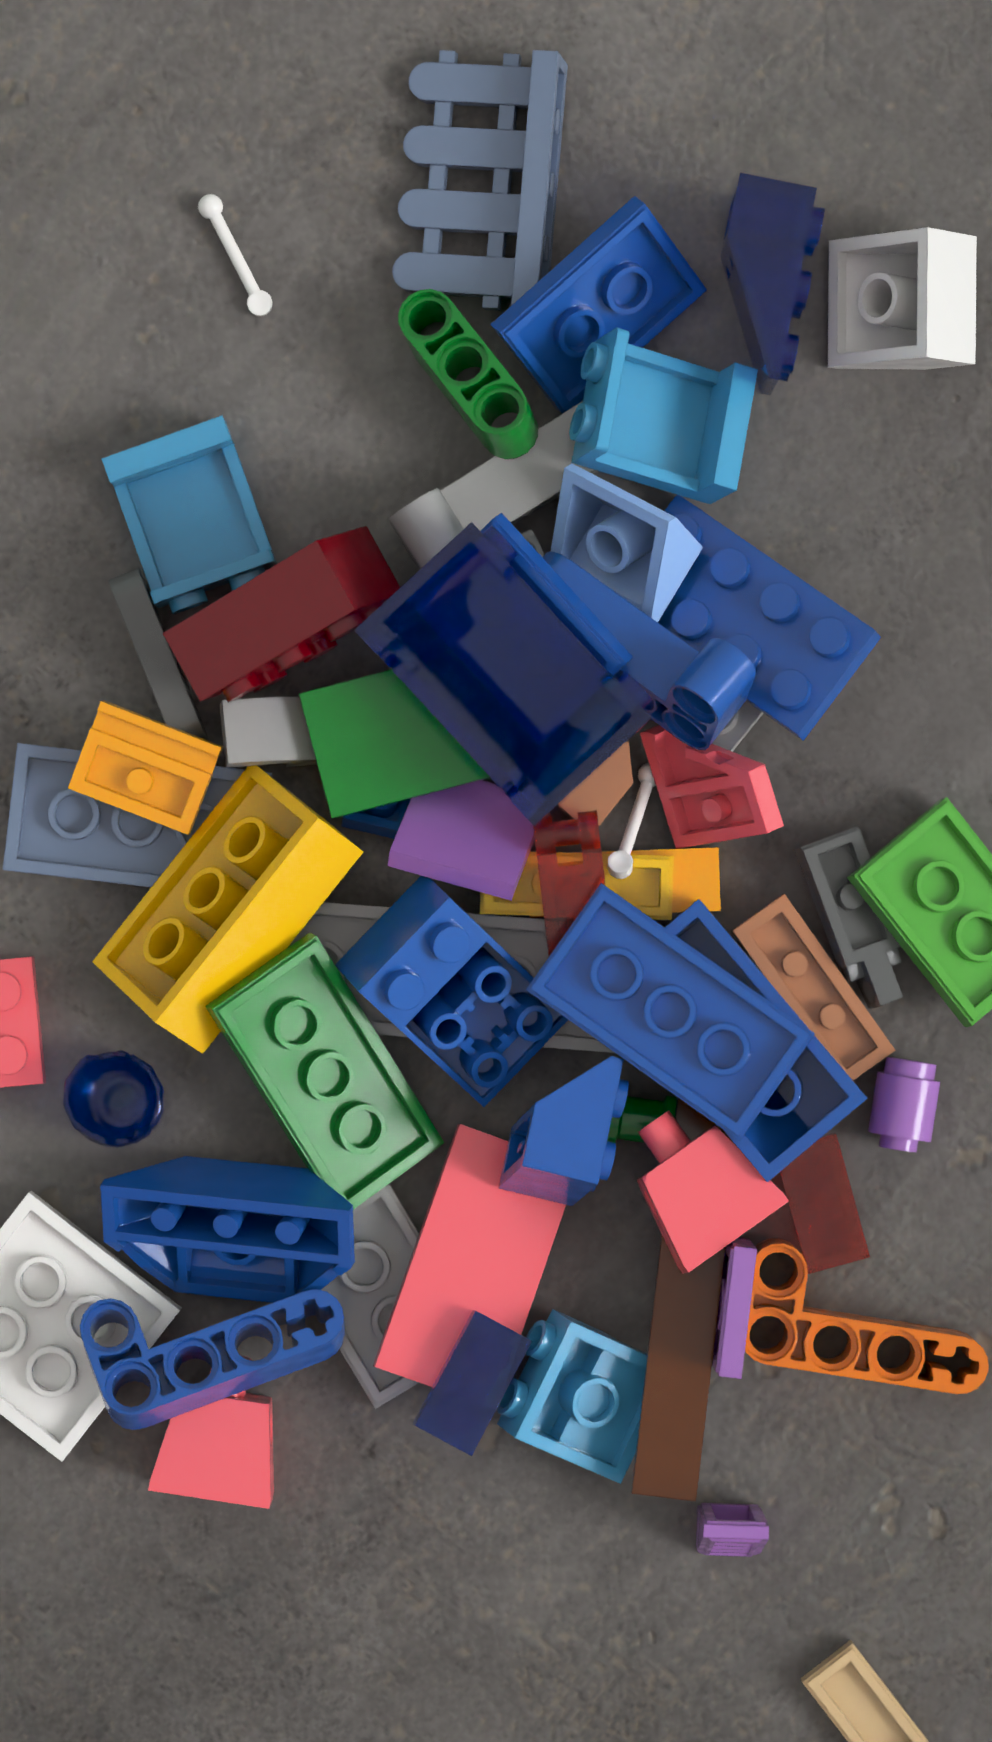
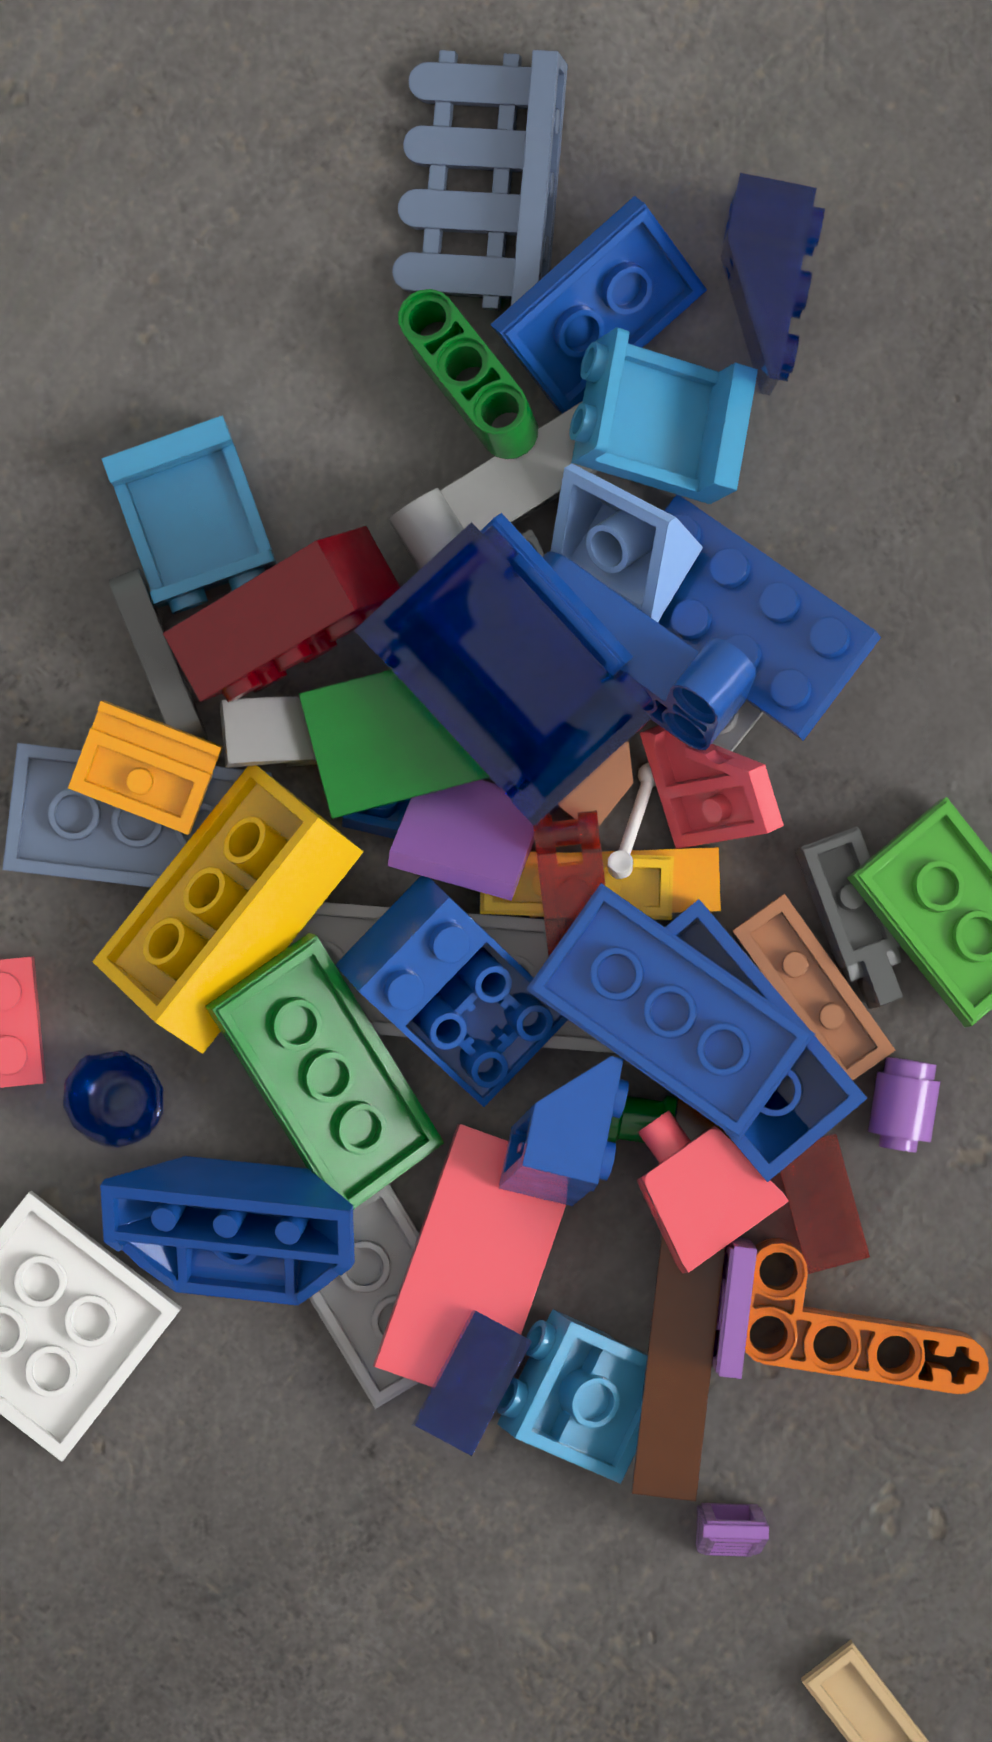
blue beam [80,1289,345,1430] -> none
coral torso [148,1355,274,1509] -> none
white hinge [198,194,273,316] -> none
white slope [828,227,977,370] -> none

